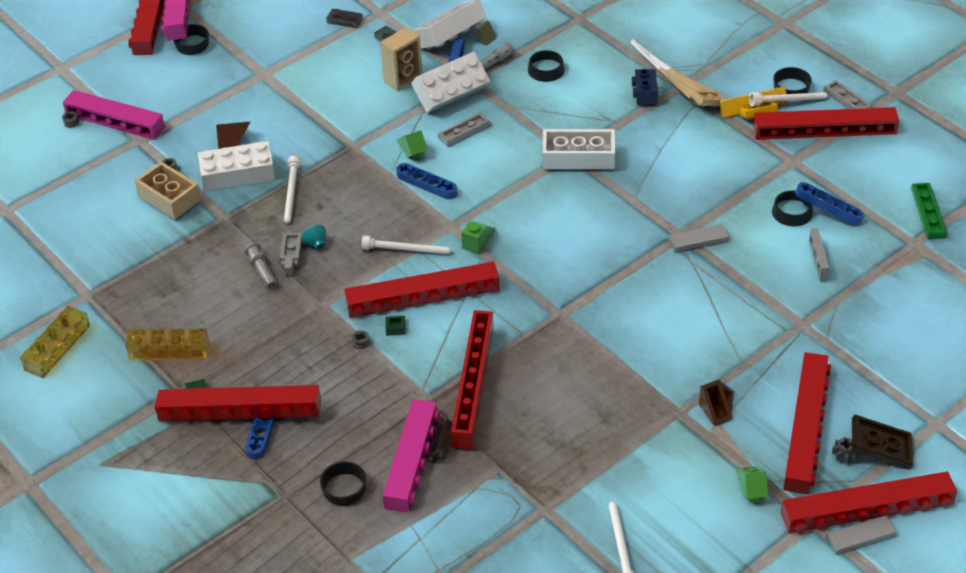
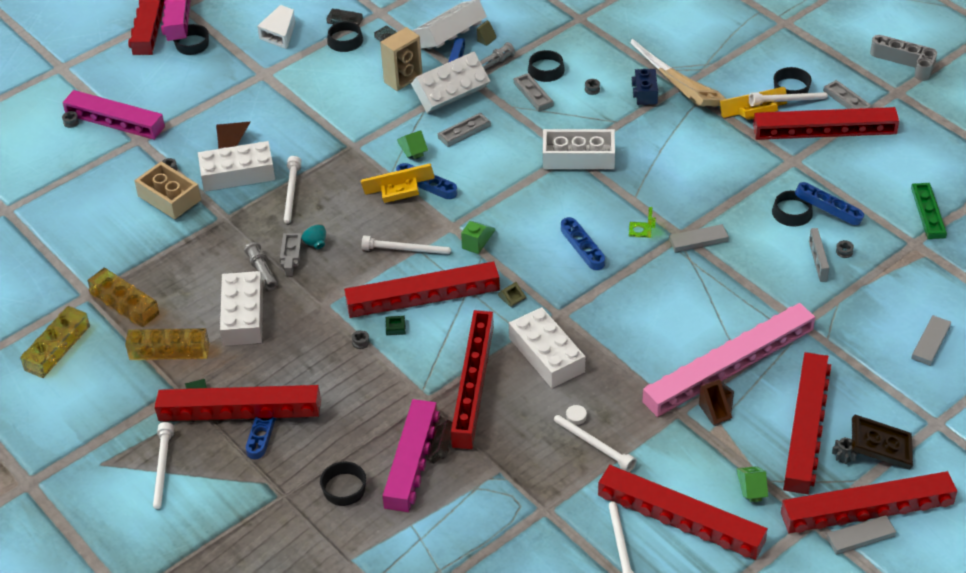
none -> clear yellow brick [87,267,159,327]
none -> white piece [153,422,174,509]
none -> white brick [220,271,263,346]
none -> white slope [257,5,295,49]
none -> black tyre [327,21,363,52]
none -> yellow bracket [361,163,435,203]
none -> olive slope [498,282,527,307]
none -> white brick [509,307,585,388]
none -> light grey tile [513,73,554,112]
none -> white piece [554,415,637,472]
none -> blue beam [561,217,605,270]
none -> white tile [566,405,587,425]
none -> dark grey bush [585,79,600,95]
none -> red brick [598,464,768,560]
none -> clear neon green bracket [629,207,656,238]
none -> bright pink brick [642,303,815,417]
none -> dark grey bush [836,240,854,258]
none -> light grey beam [870,35,937,81]
none -> light grey tile [911,315,951,366]

